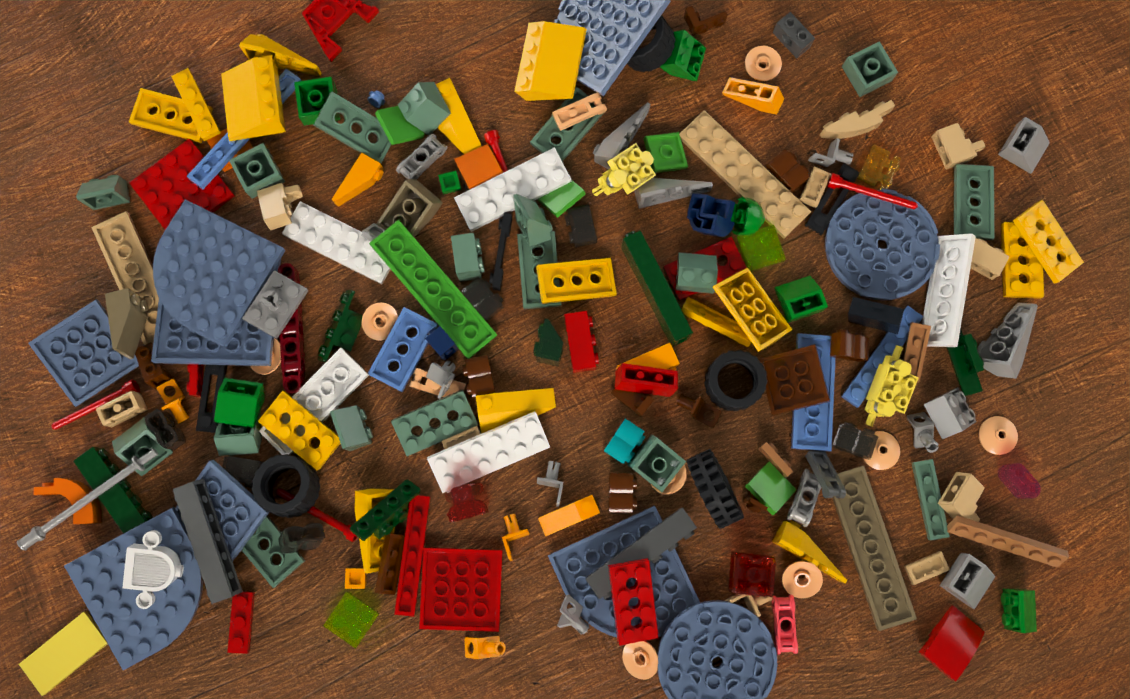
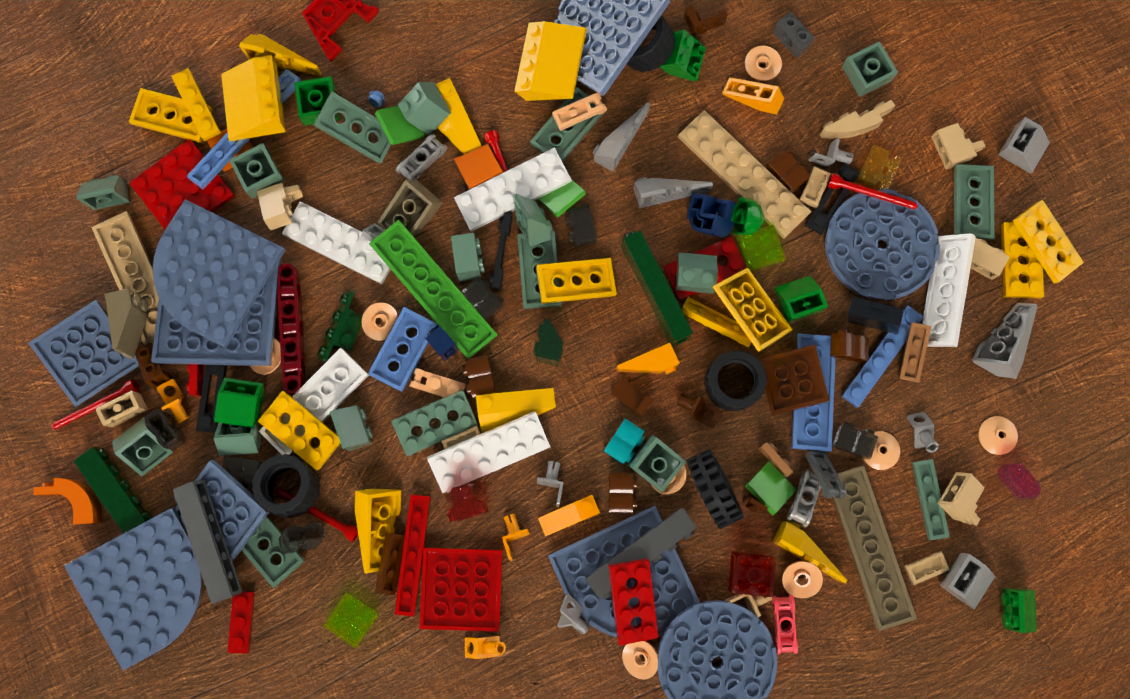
light grey bar [17,448,158,551] -> none
light yellow tile [19,611,108,696] -> none
white piece [122,530,184,609] -> none
light grey plate [242,270,308,339] -> none
light orange slope [332,153,384,207] -> none
light orange plate [345,568,367,589] -> none
dark green bracket [350,479,421,541] -> none
light grey bracket [426,361,456,399] -> none
green plate [438,171,461,195] -> none
red brick [564,311,599,373] -> none
light yellow piece [592,143,656,196] -> none
red brick [615,363,678,397] -> none
bright green tile [643,132,688,173] -> none
light yellow piece [865,345,918,427] -> none
red slope [918,605,985,682] -> none
light grey slope [924,387,977,439] -> none
dark green bracket [946,328,984,396] -> none
medium nougat plate [947,515,1069,568] -> none

